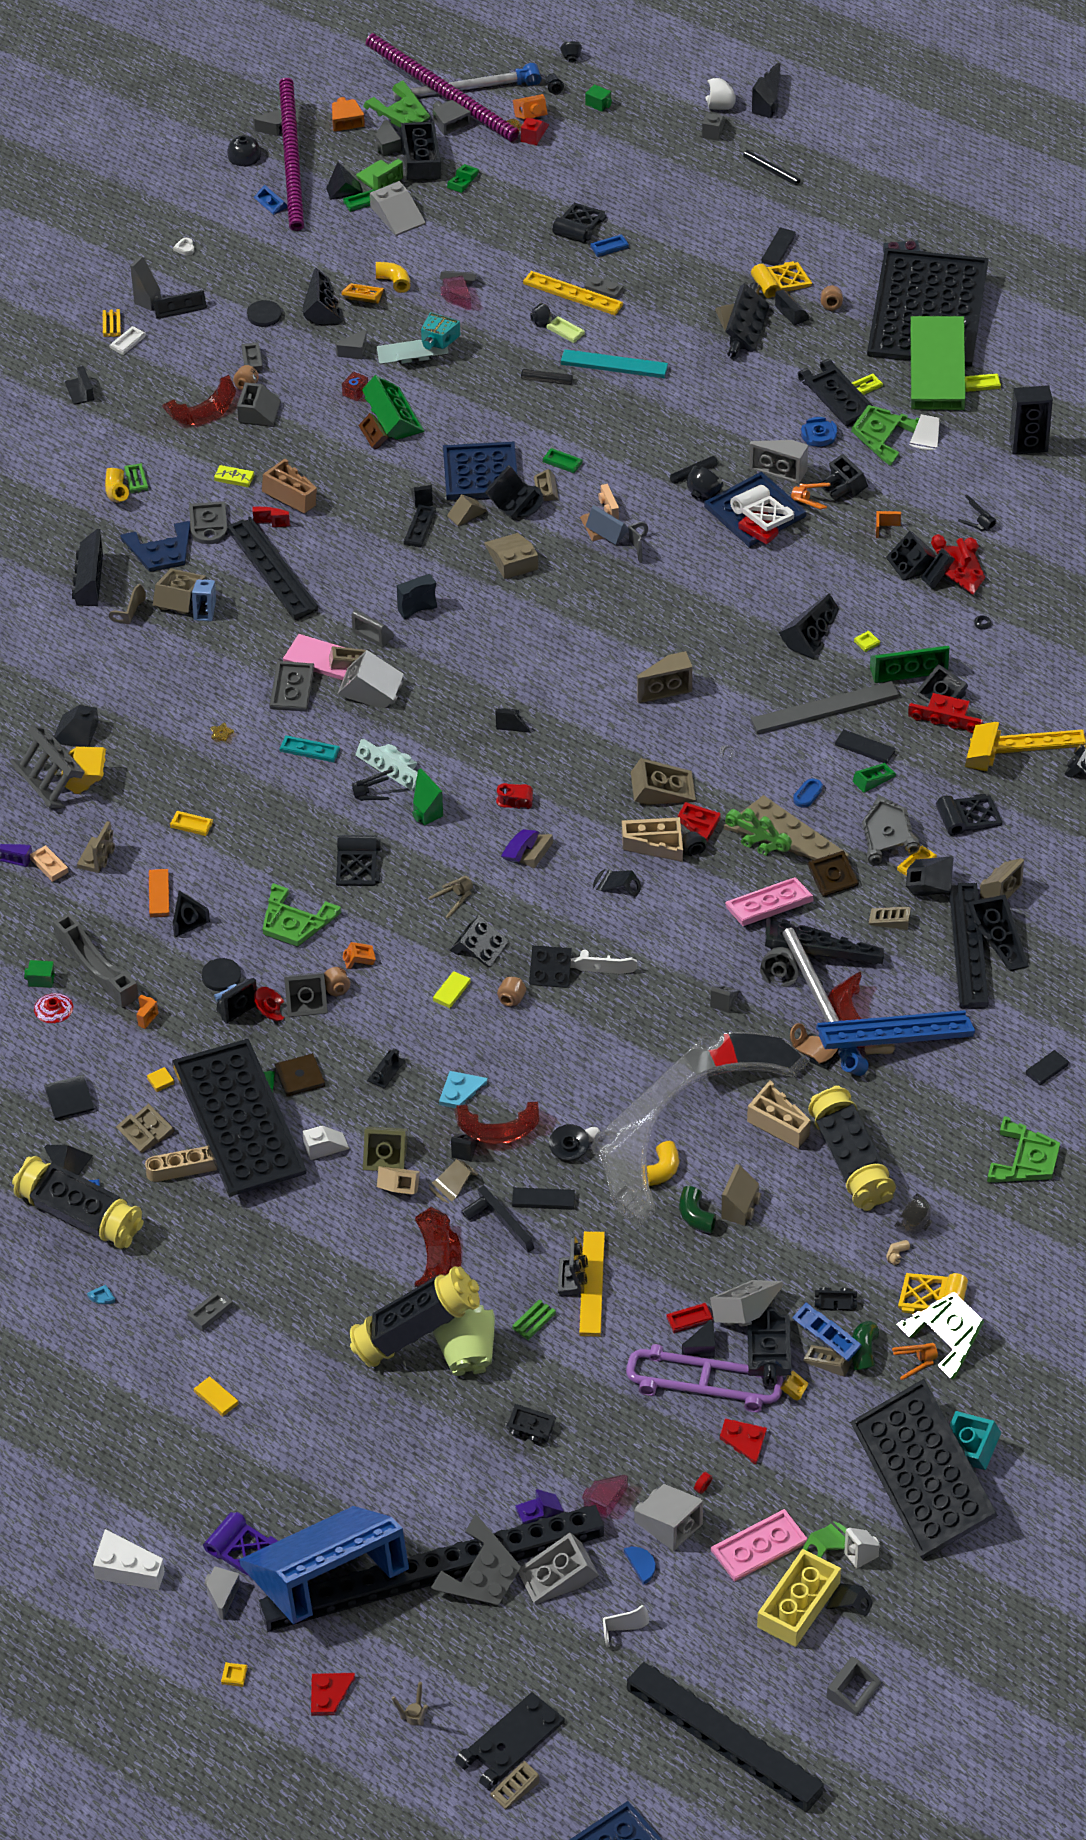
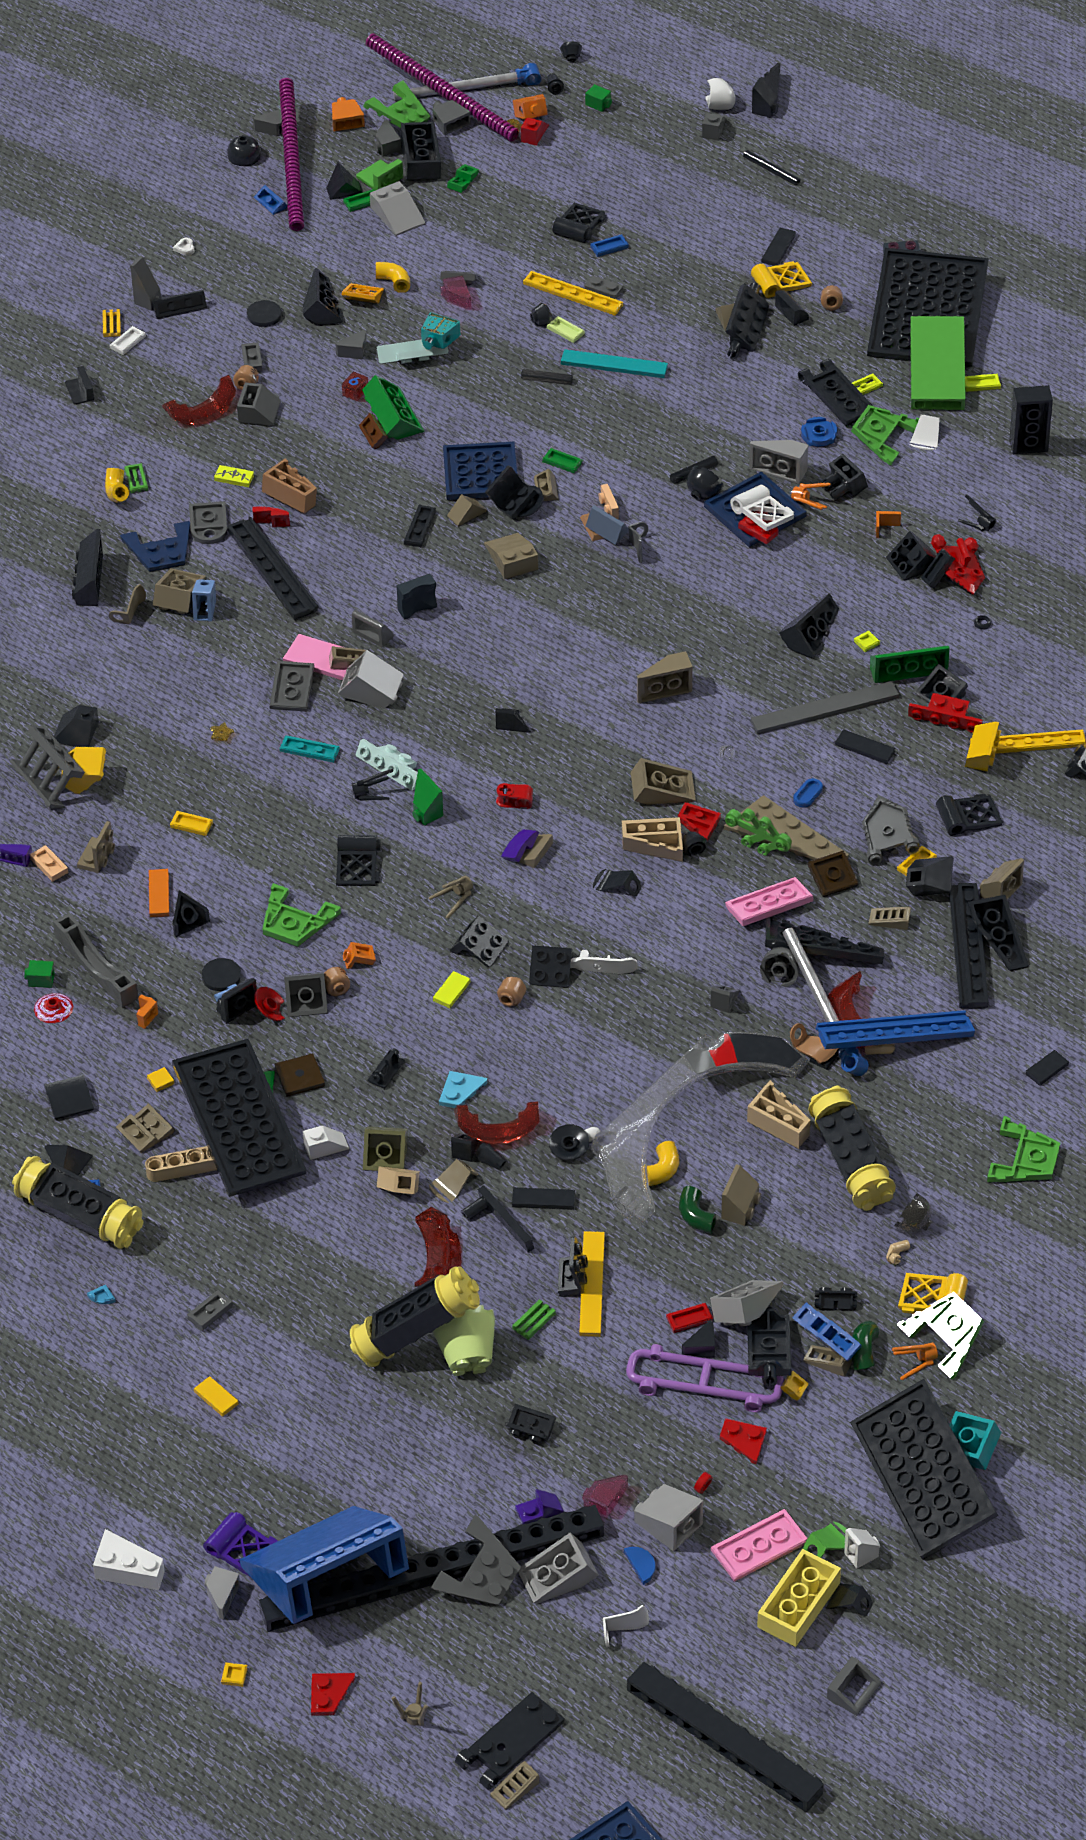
black slope [410,485,433,508] -> none
green slope [852,763,896,793] -> none
none -> black cone [475,1142,507,1170]

